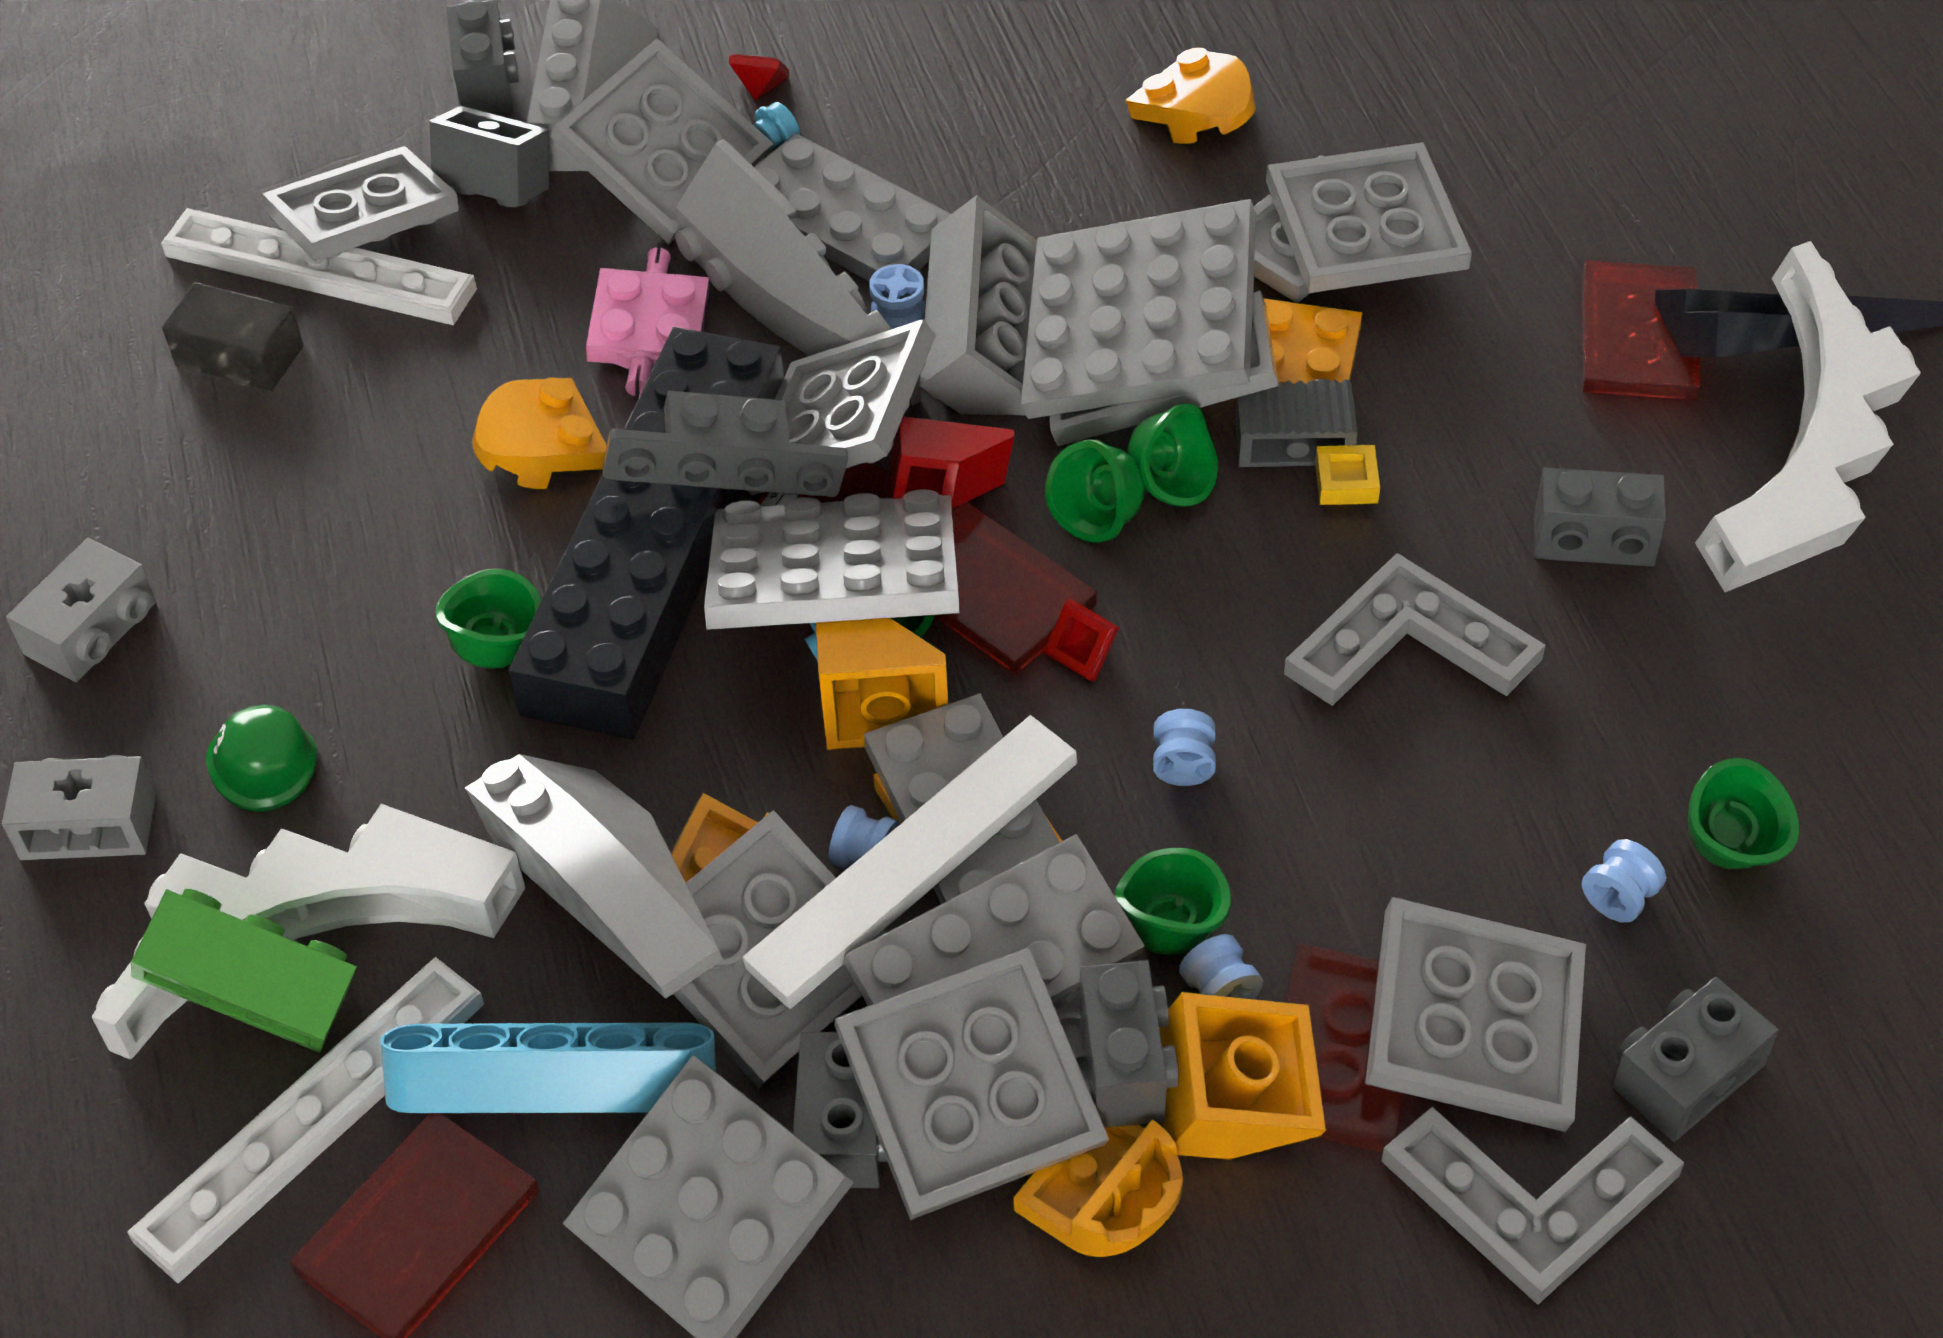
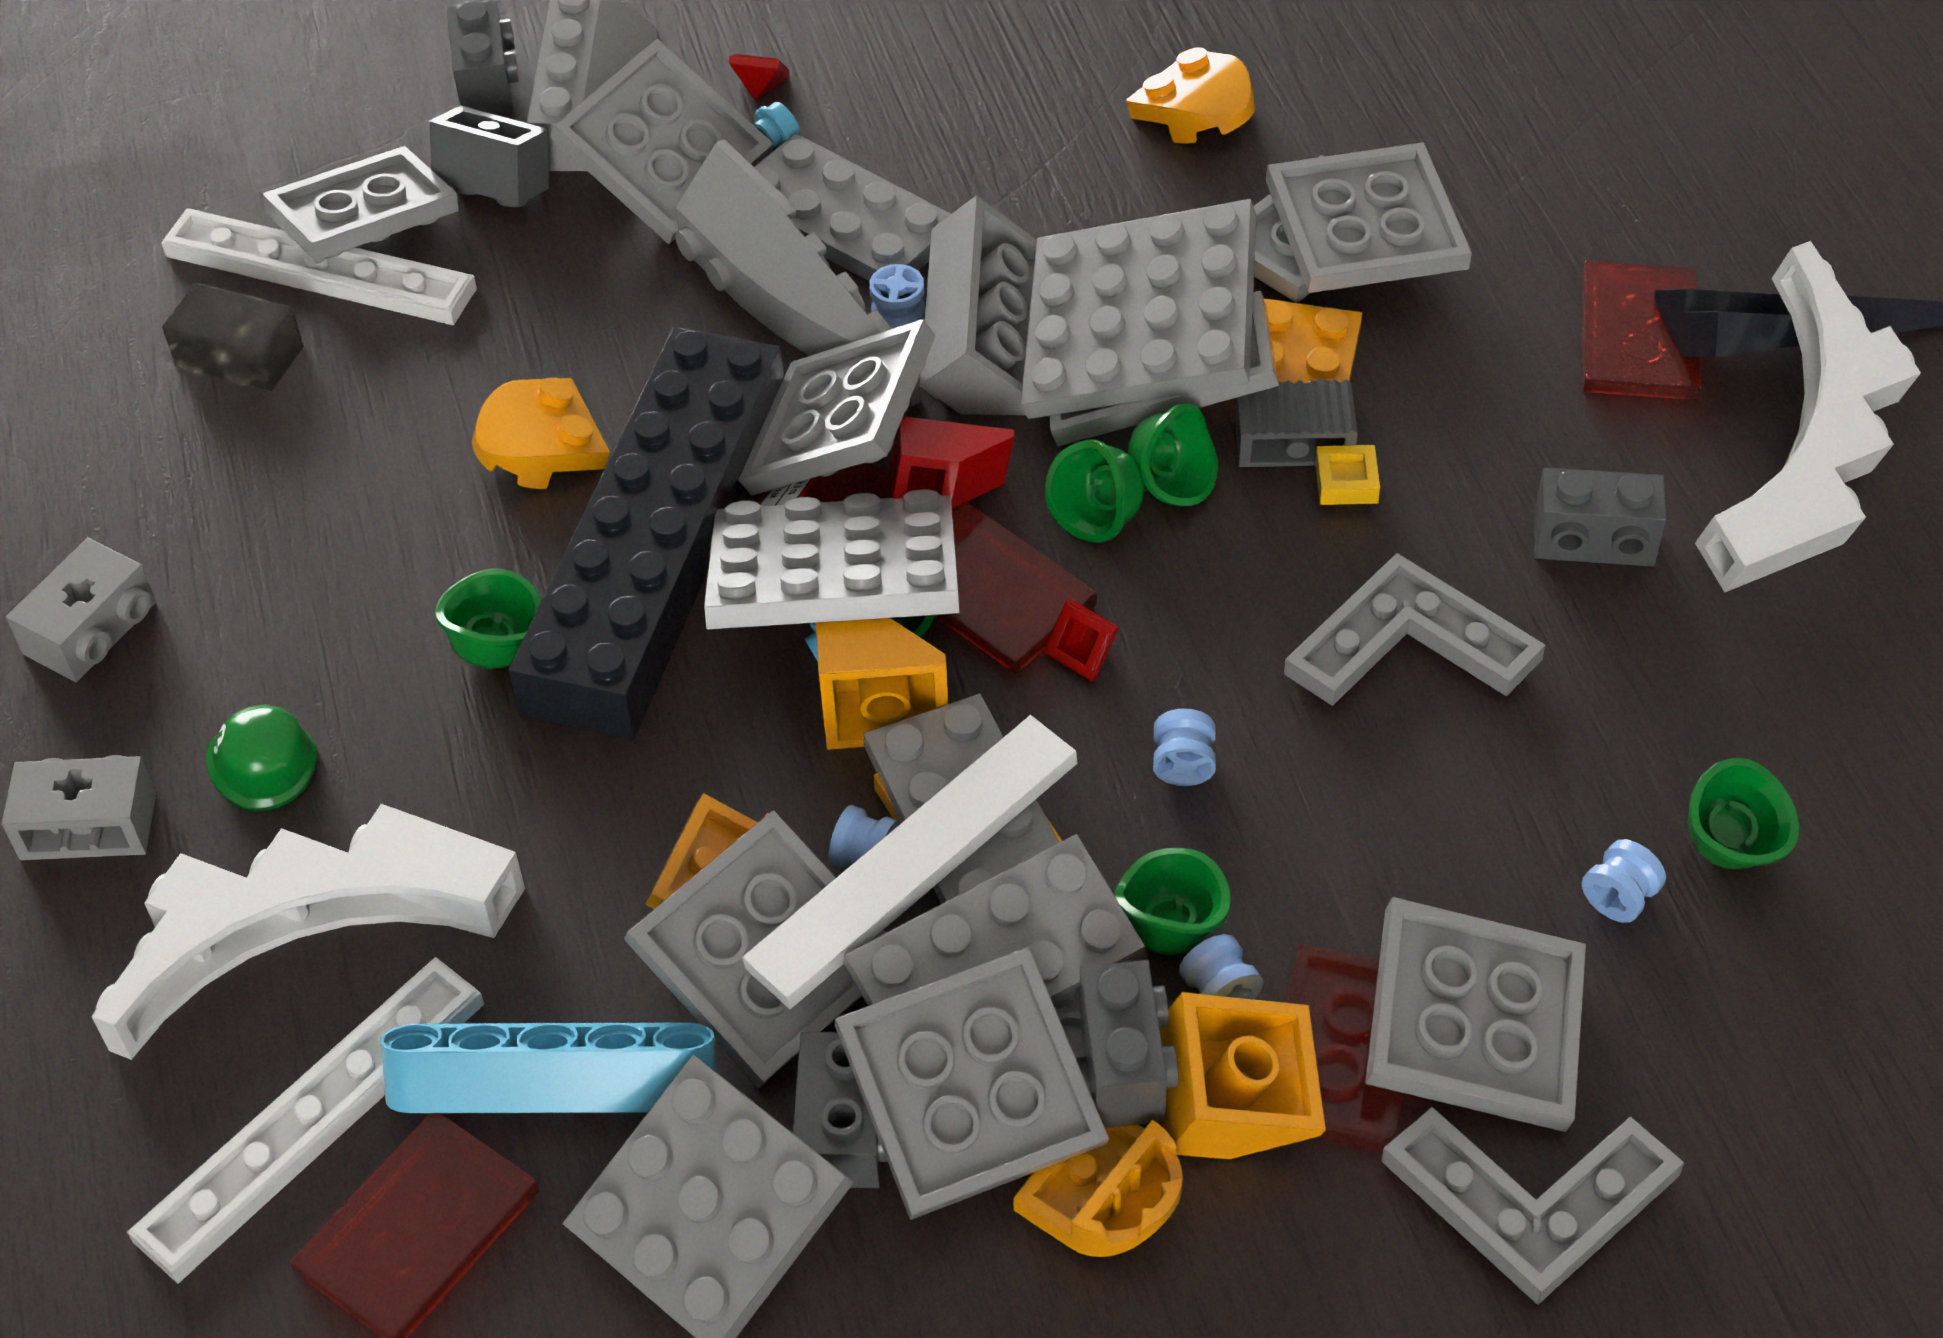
bright green brick [131,889,357,1053] -> none
light grey wedge [465,754,723,998] -> none
bright pink plate [586,248,709,397] -> none
dark grey bracket [603,391,848,497] -> none
dark grey brick [1612,976,1779,1142] -> none

